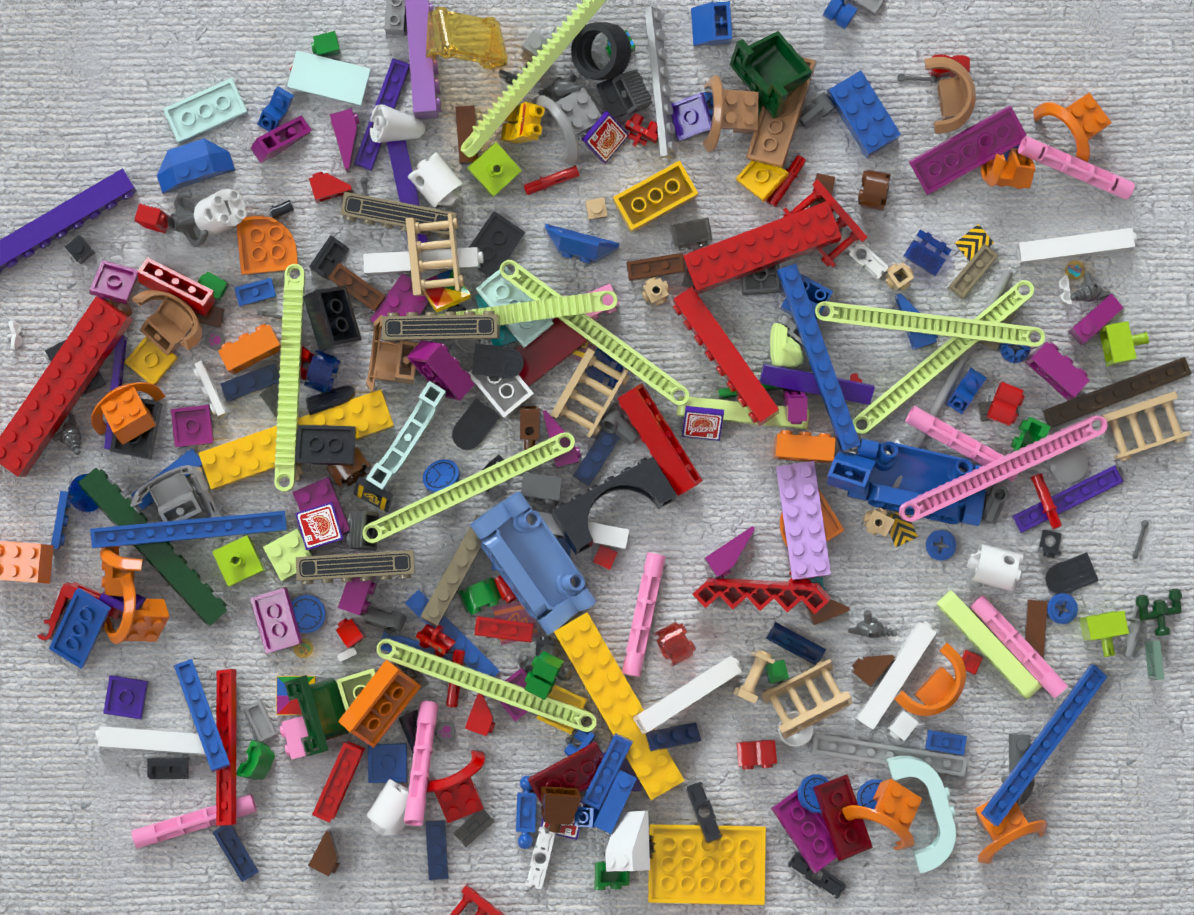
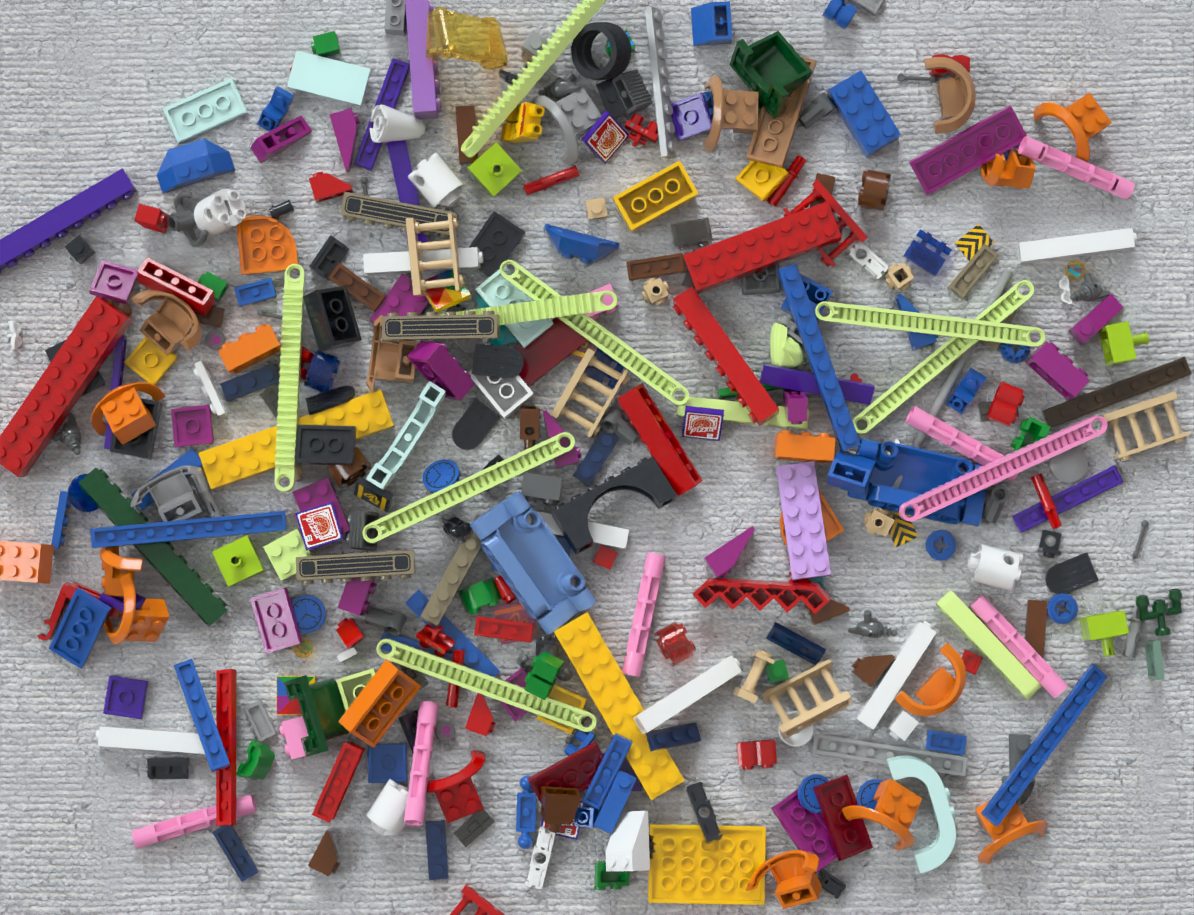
none -> black hinge [441,517,472,542]
none -> orange piece [746,850,822,909]

